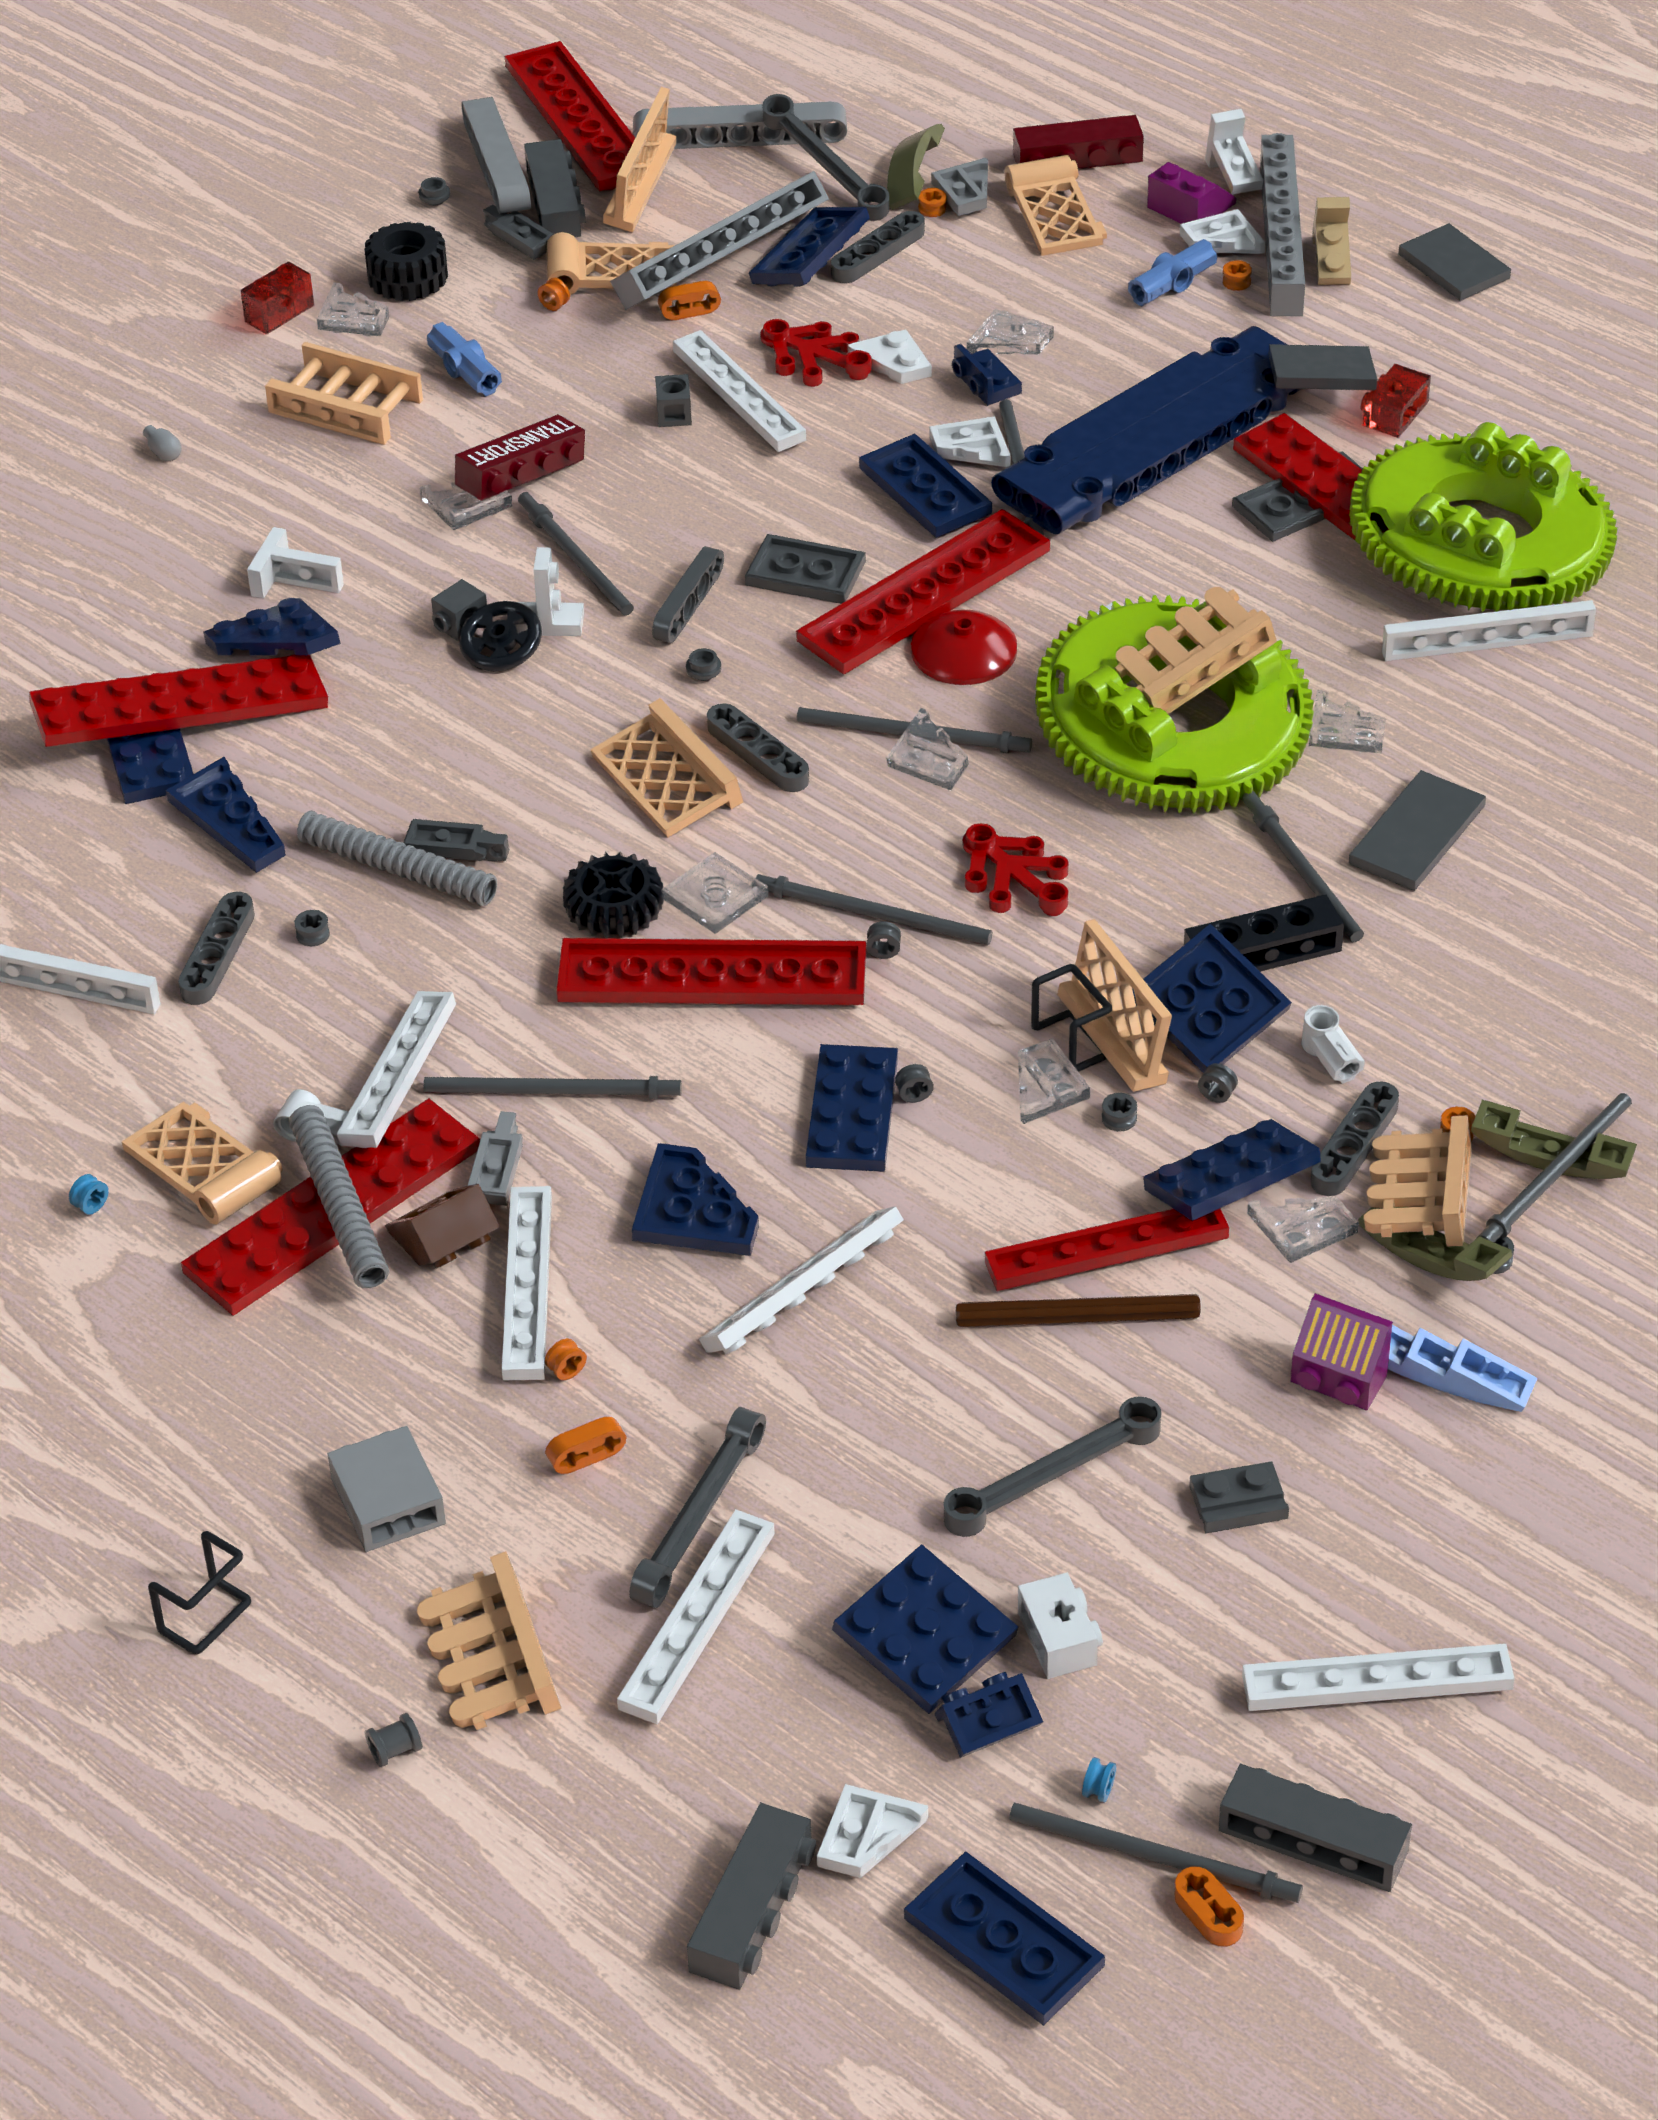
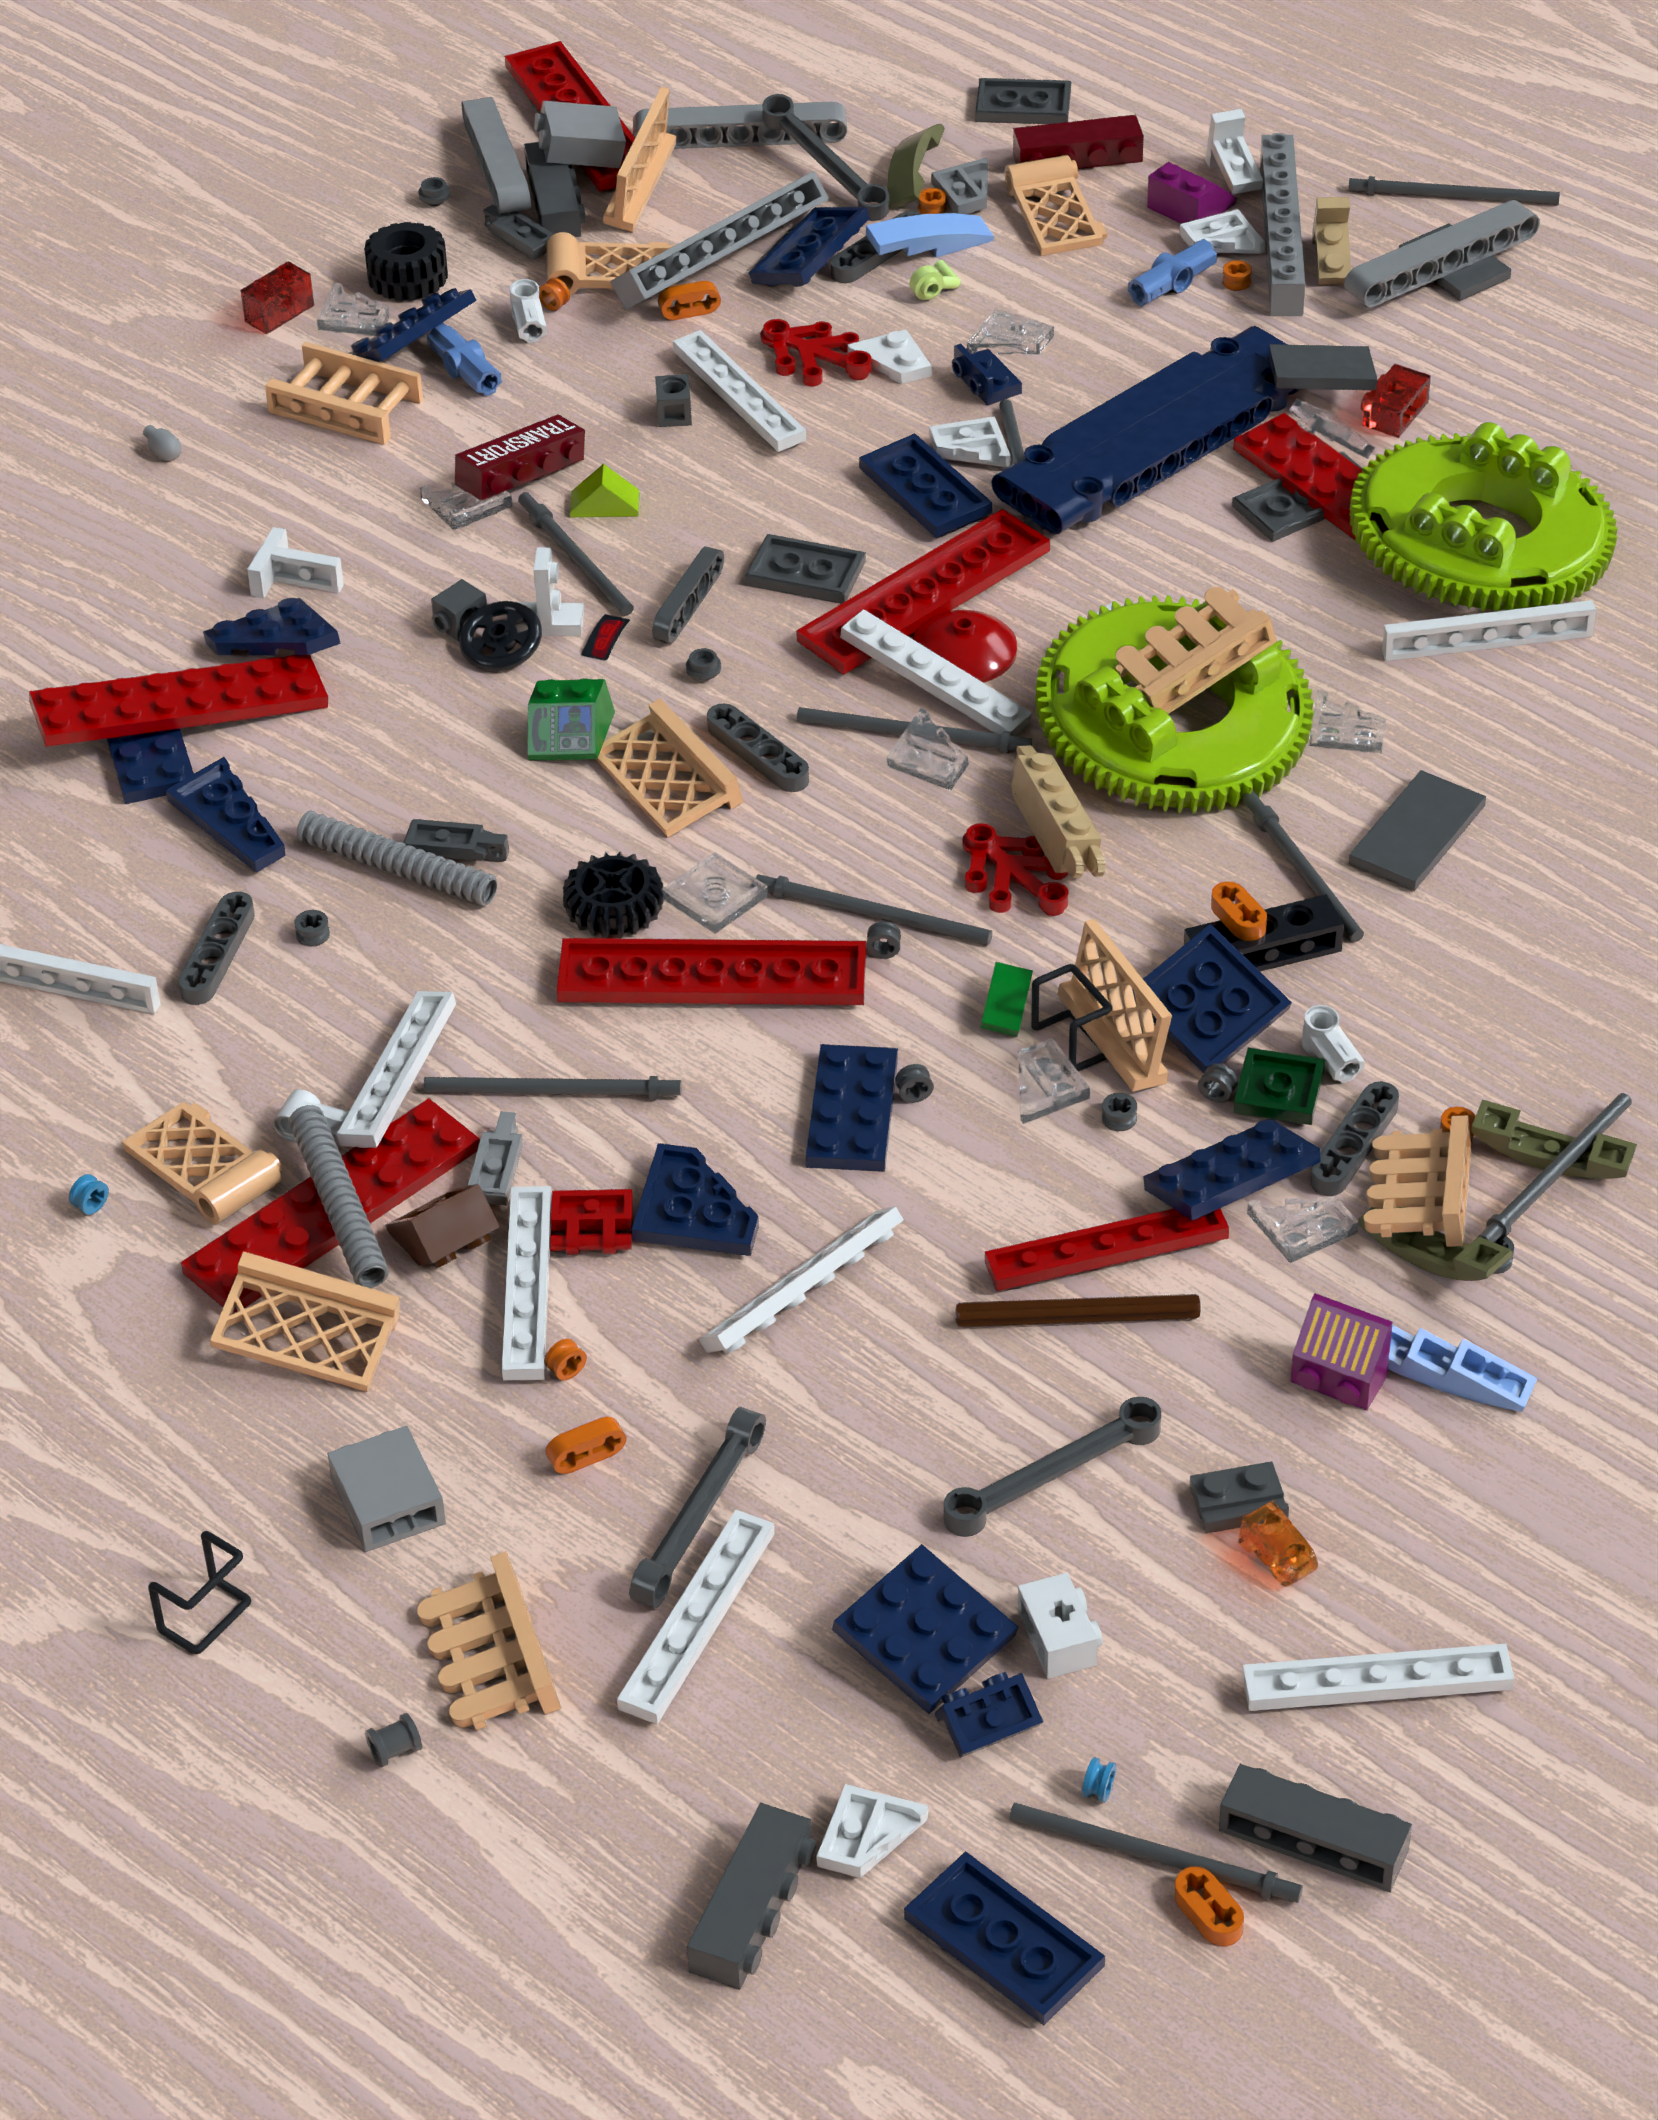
none -> light nougat fence [210,1251,400,1392]
none -> dark blue plate [348,288,477,362]
none -> white piece [510,279,547,343]
none -> green slope [528,678,615,760]
none -> light grey brick [534,101,626,168]
none -> red plate [550,1189,633,1255]
none -> lime slope [570,463,640,518]
none -> sticker [582,614,630,661]
none -> white plate [840,609,1032,736]
none -> light blue slope [866,213,994,258]
none -> yellowish green plate [909,260,961,300]
none -> dark grey tile [975,78,1071,124]
none -> green slope [980,962,1033,1037]
none -> tan hinge [1011,745,1106,878]
none -> orange beam [1211,881,1267,941]
none -> dark green plate [1233,1047,1325,1125]
none -> clear orange leg [1238,1500,1318,1587]
none -> clear wing [1289,399,1375,459]
none -> light grey beam [1344,200,1540,307]
none -> dark grey bar [1348,176,1560,205]

